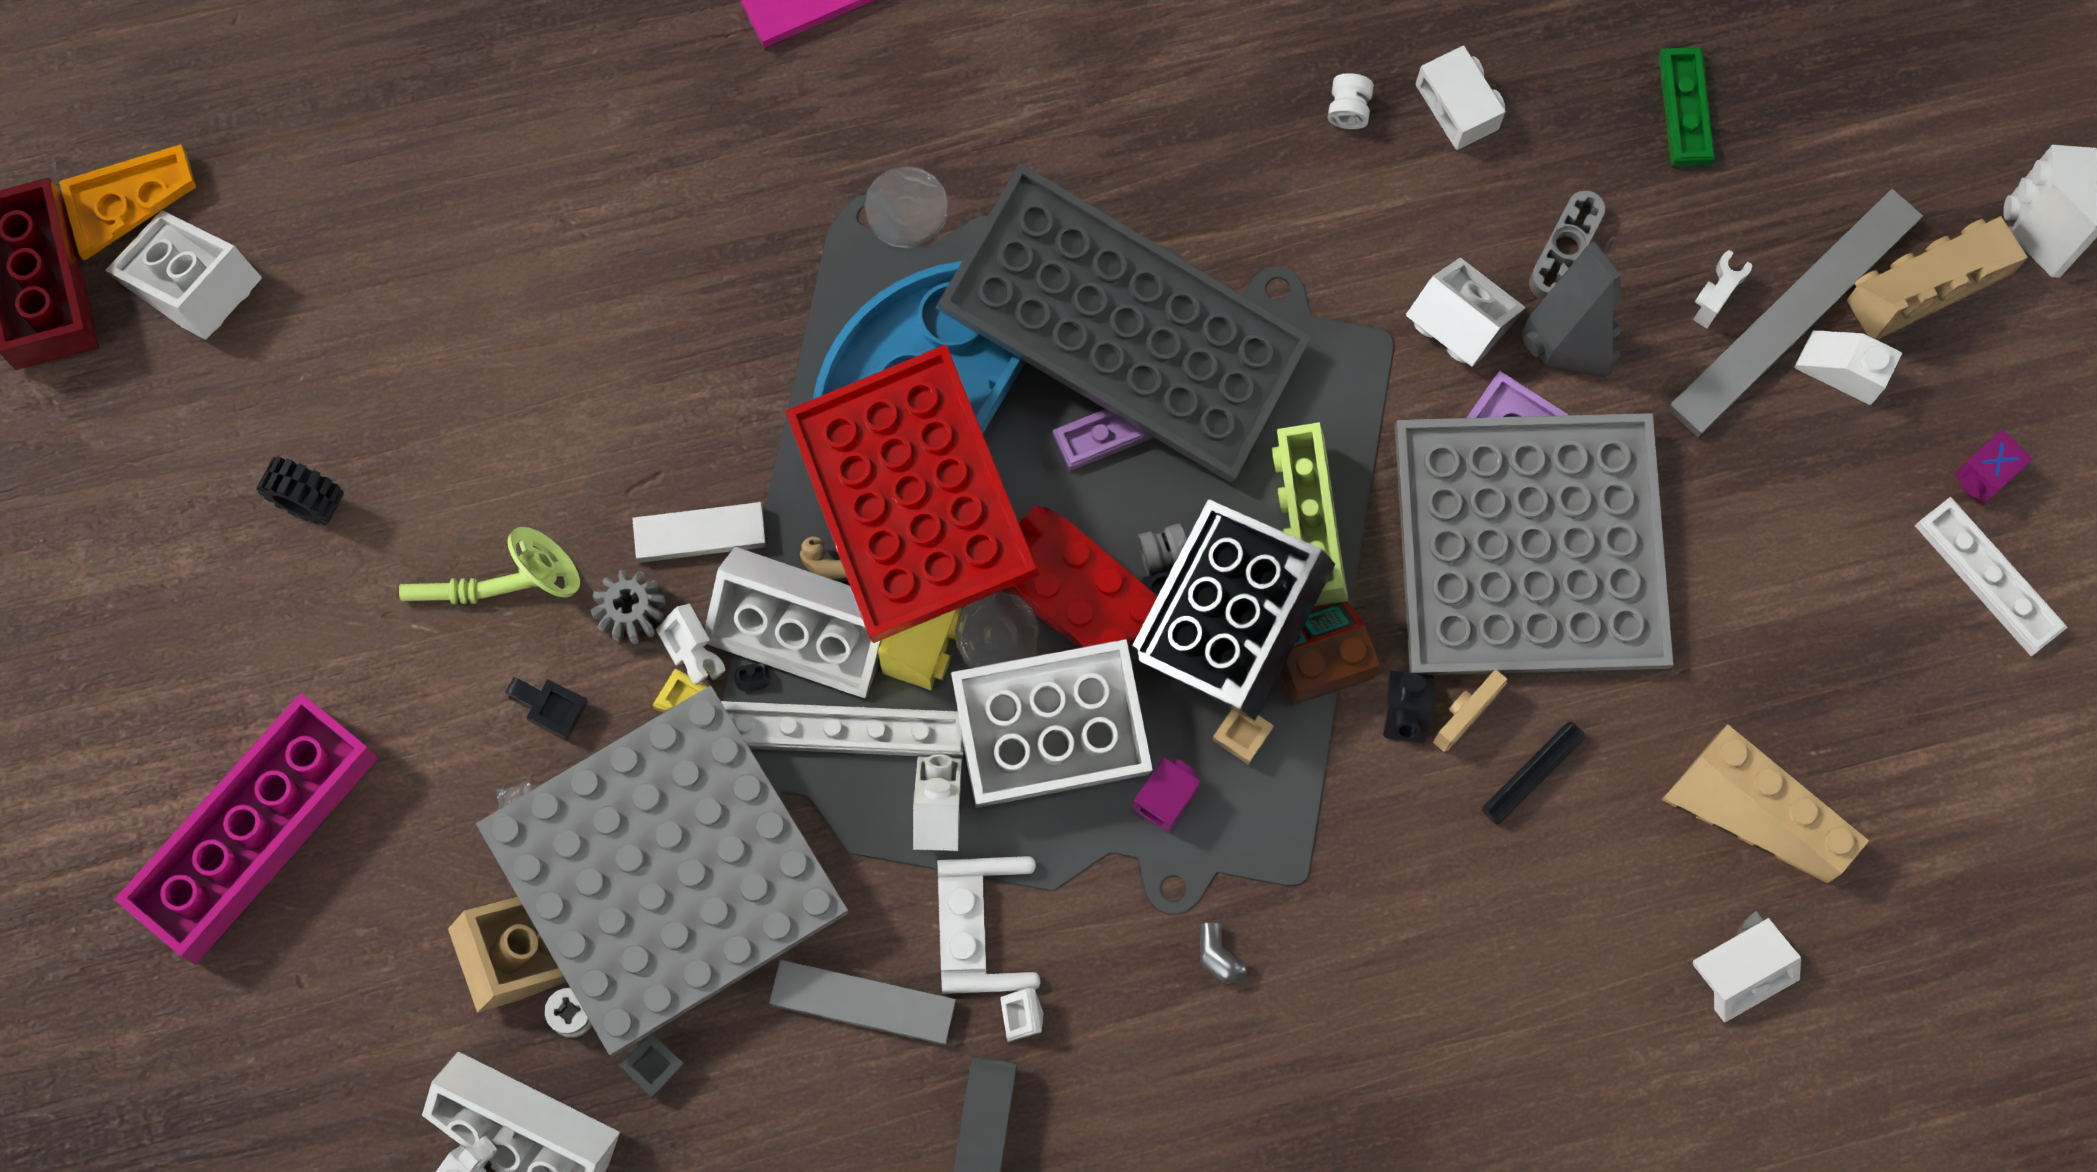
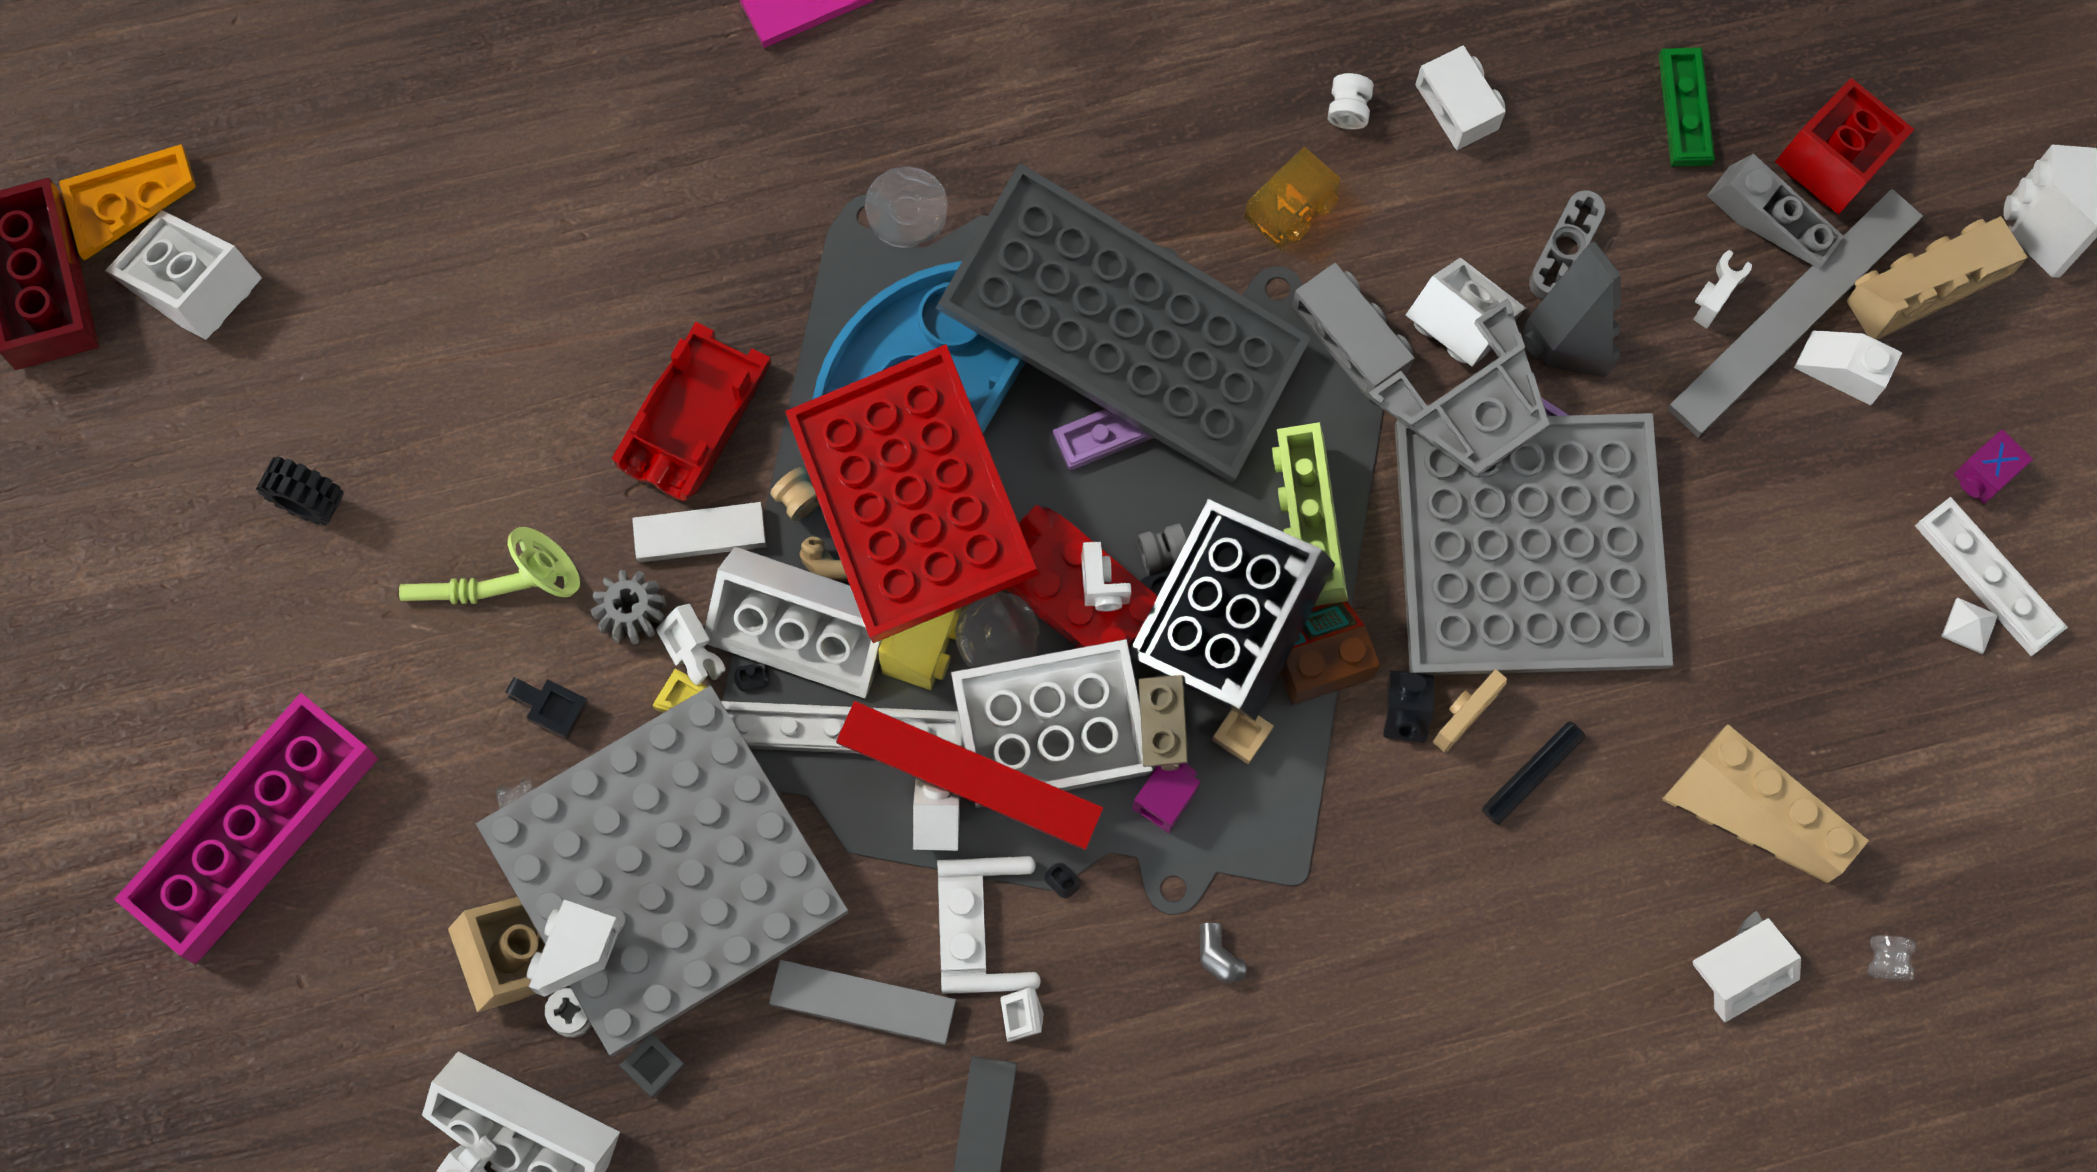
none -> white slope [527,899,622,997]
none -> red piece [611,321,772,501]
none -> tan wheel [770,467,820,521]
none -> red tile [836,701,1103,850]
none -> black rock [1045,863,1080,898]
none -> white bracket [1081,542,1131,611]
none -> dark tan hinge [1139,674,1188,771]
none -> clear yellow brick [1244,146,1341,250]
none -> light grey brick [1292,263,1414,401]
none -> light grey wing [1369,298,1550,476]
none -> light grey slope [1707,154,1844,268]
none -> red slope [1775,78,1915,215]
none -> clear wheel [1868,935,1917,981]
none -> white slope [1941,598,1998,654]

